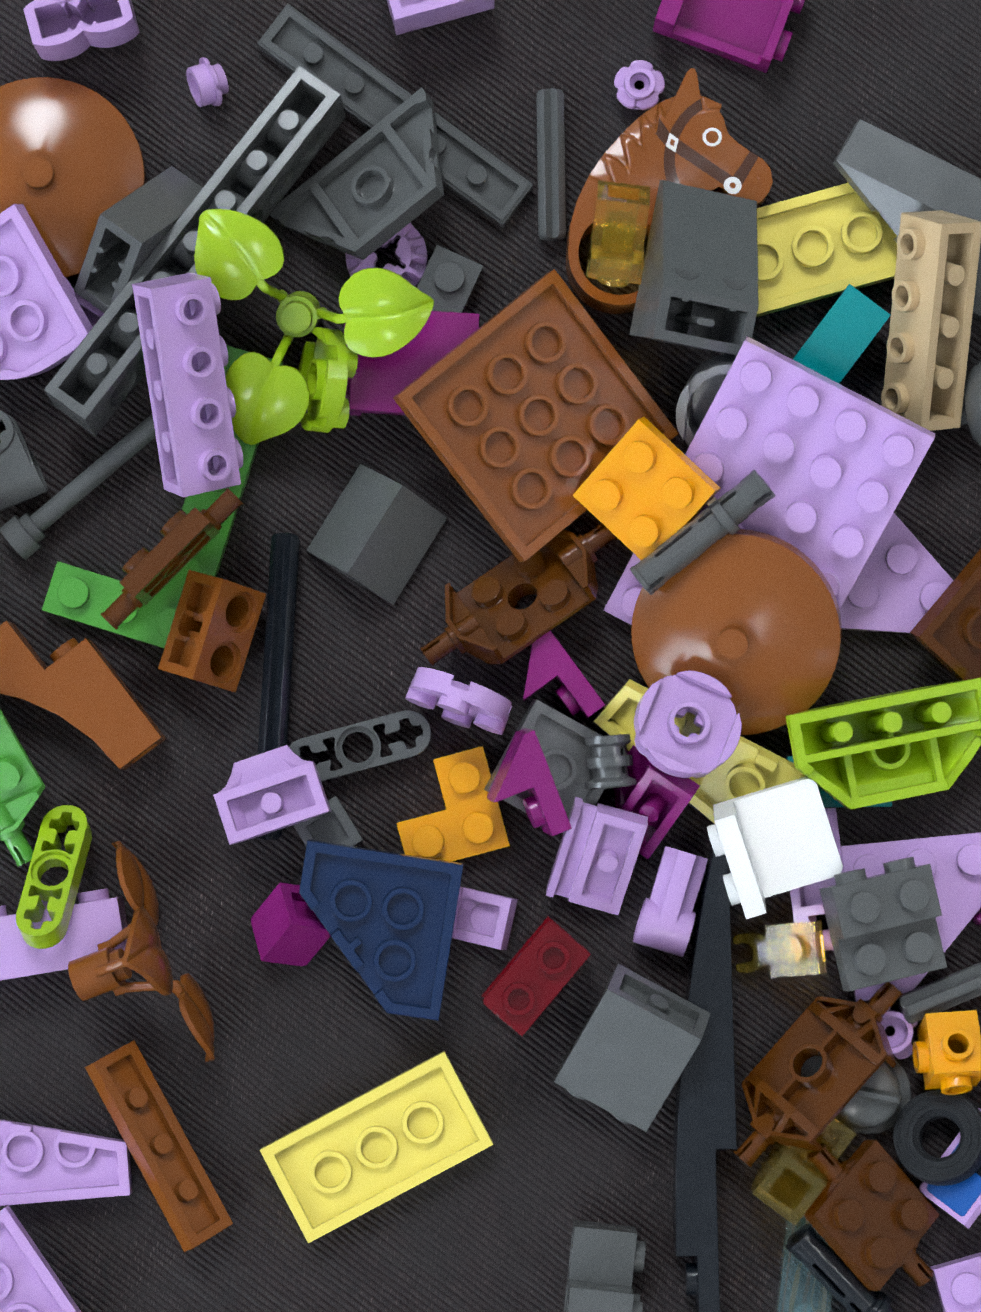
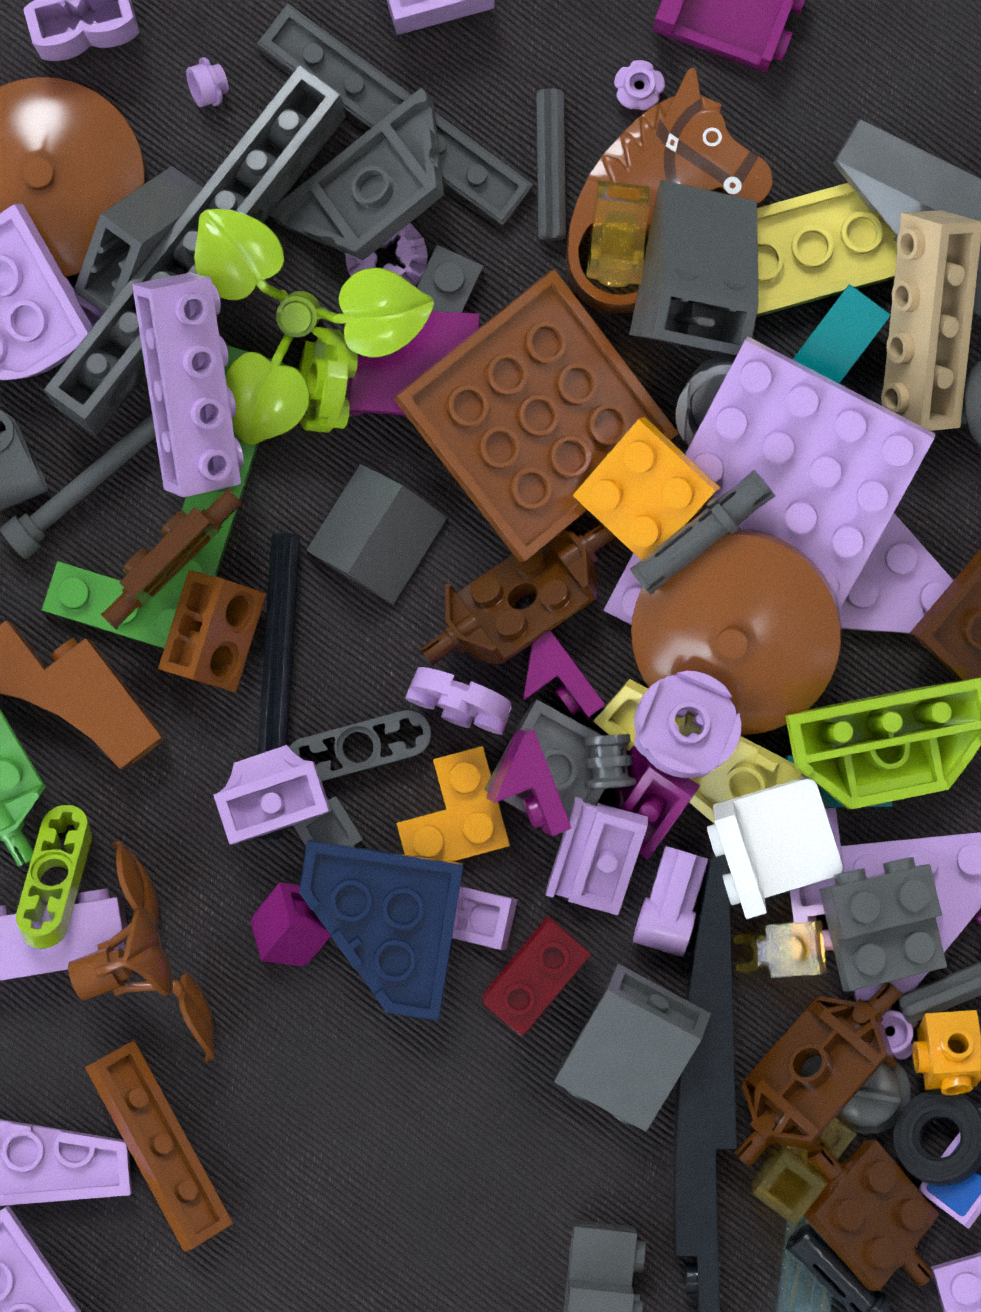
light yellow plate [260,1051,493,1243] -> none

